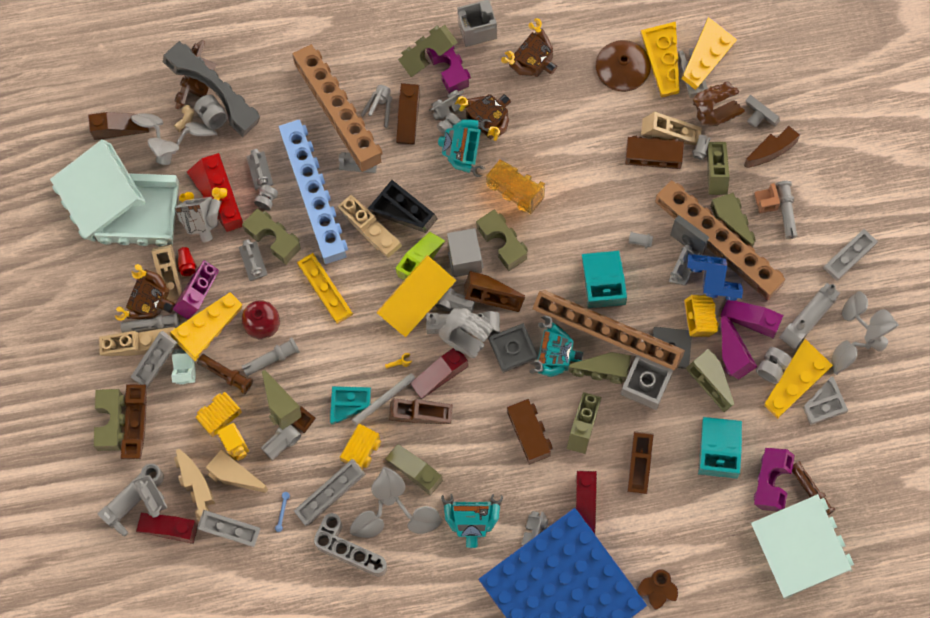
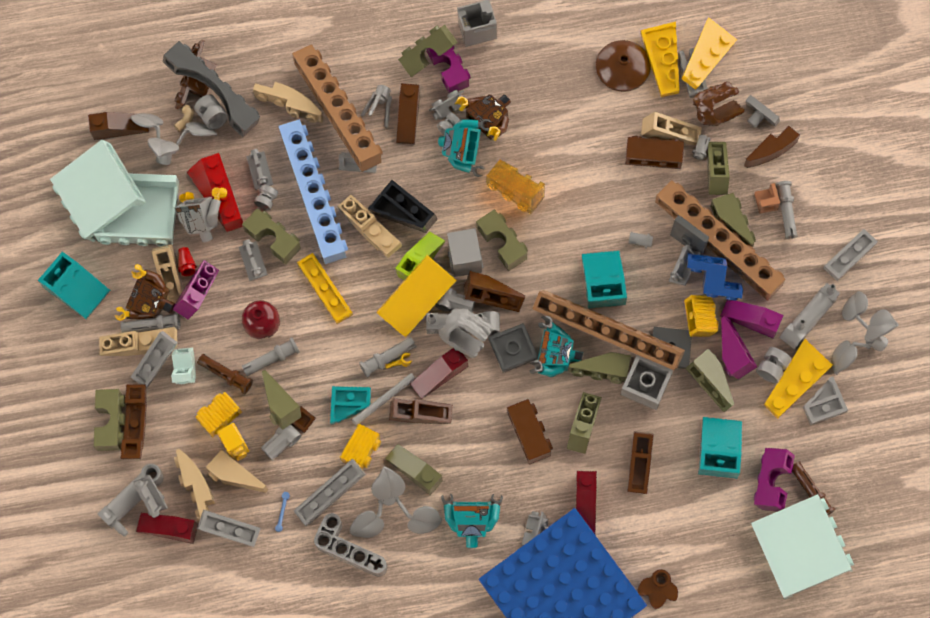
yellow wing [170,292,243,361] -> none
torso [501,18,558,77] -> none
none -> teal slope [38,251,111,319]
none -> tan slope [253,82,323,123]
none -> light grey pin [359,337,416,378]

